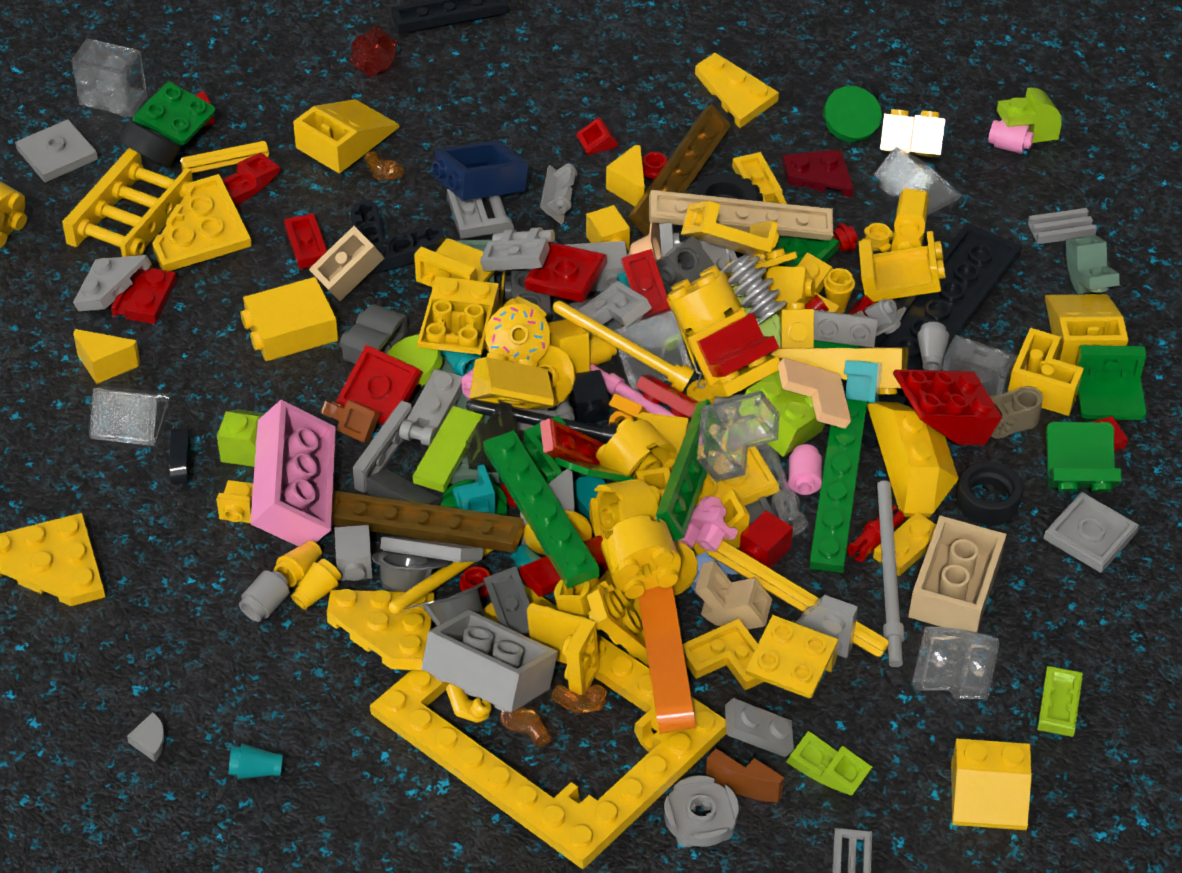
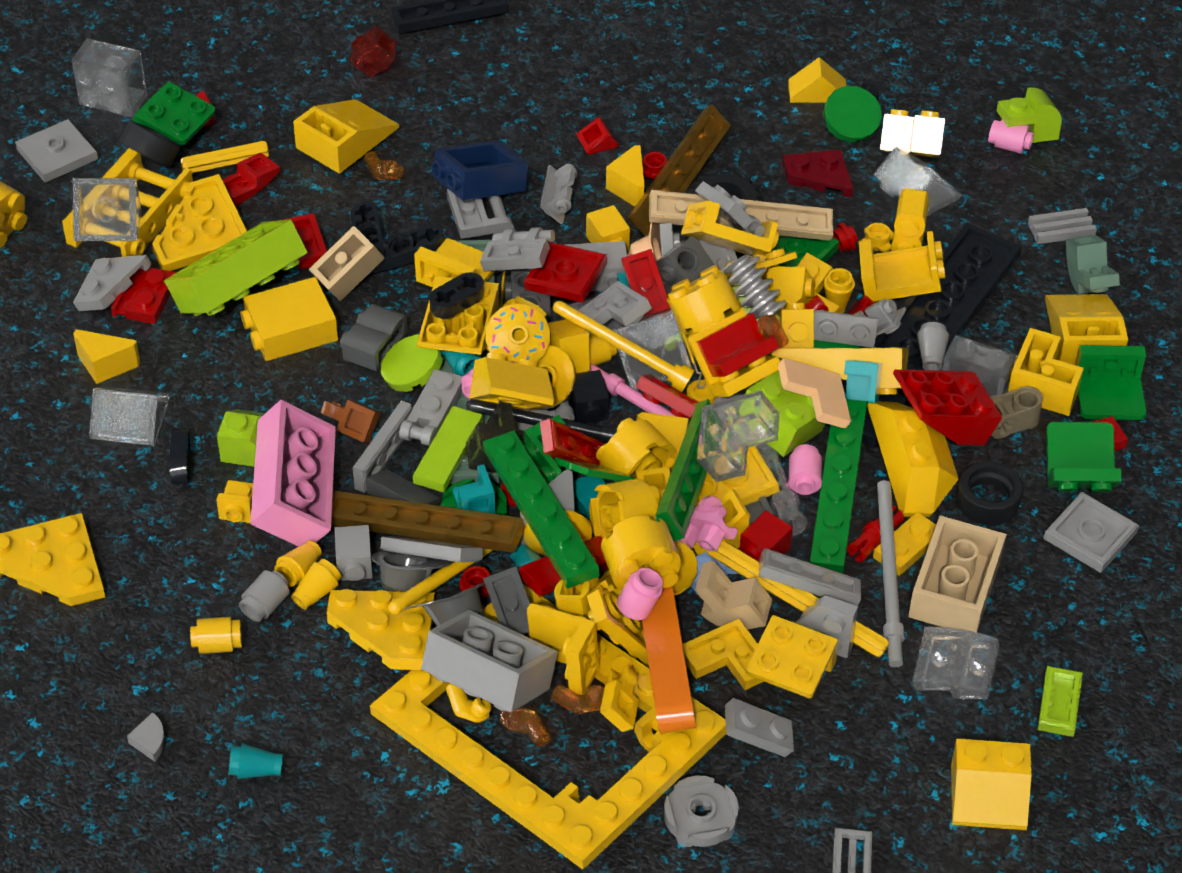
red plate [336,345,423,425] -> none
light orange tile [609,393,649,425] -> none
yellow wing [695,53,779,129] -> none
dark orange slope [706,748,784,803] -> none
yellow hinge [732,152,787,204] -> none
lime slope [786,731,872,795] -> none
none -> clear slope [73,178,142,241]
none -> lime brick [164,219,308,316]
none -> yellow brick [190,617,242,654]
none -> black beam [429,272,484,319]
none -> yellow plate [600,665,639,732]
none -> bright pink brick [617,568,663,620]
none -> light grey plate [695,181,765,237]
none -> clear orange arm [757,315,789,348]
none -> light grey tile [759,549,861,606]
none -> yellow slope [788,57,846,103]

